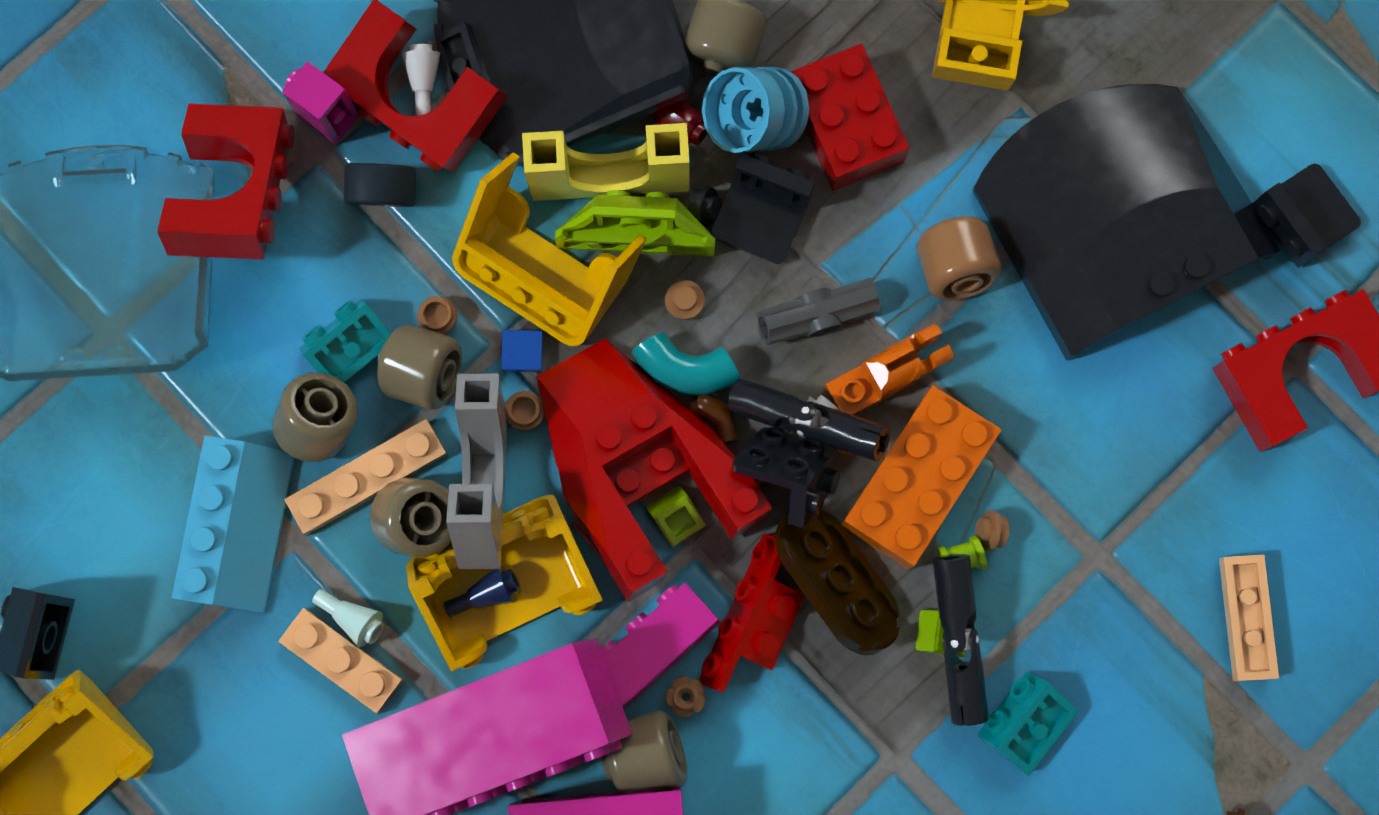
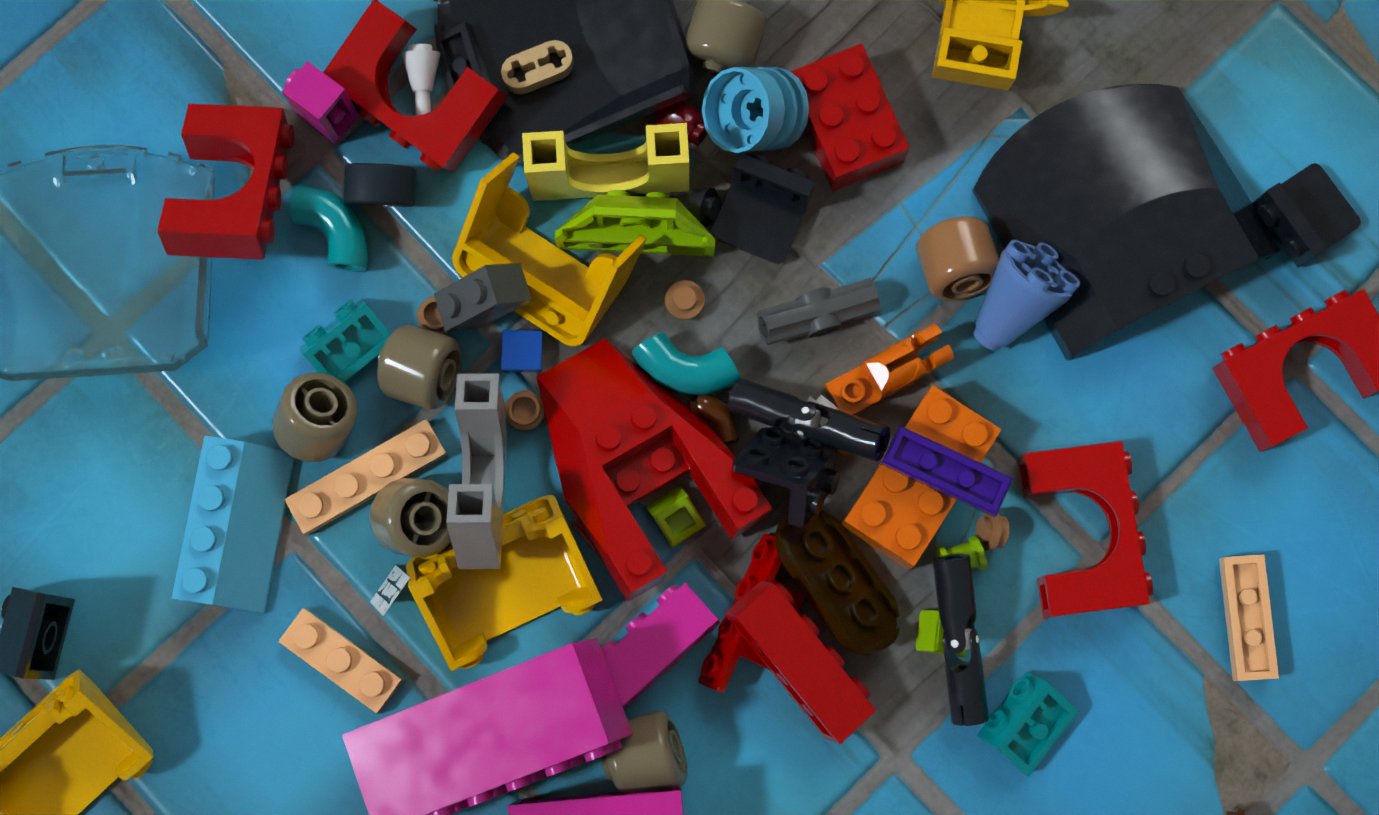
light aqua cone [312,589,384,647] -> none
dark blue cone [444,565,520,617] -> none
medium nougat plate [665,676,706,717] -> none
none -> teal cylinder [290,185,368,272]
none -> white sticker [370,565,410,616]
none -> dark grey brick [434,263,532,332]
none -> tan beam [501,40,574,94]
none -> red brick [724,581,876,745]
none -> dark purple tile [881,425,1013,517]
none -> medium blue cone [973,240,1080,351]
none -> red arch [1018,441,1153,619]

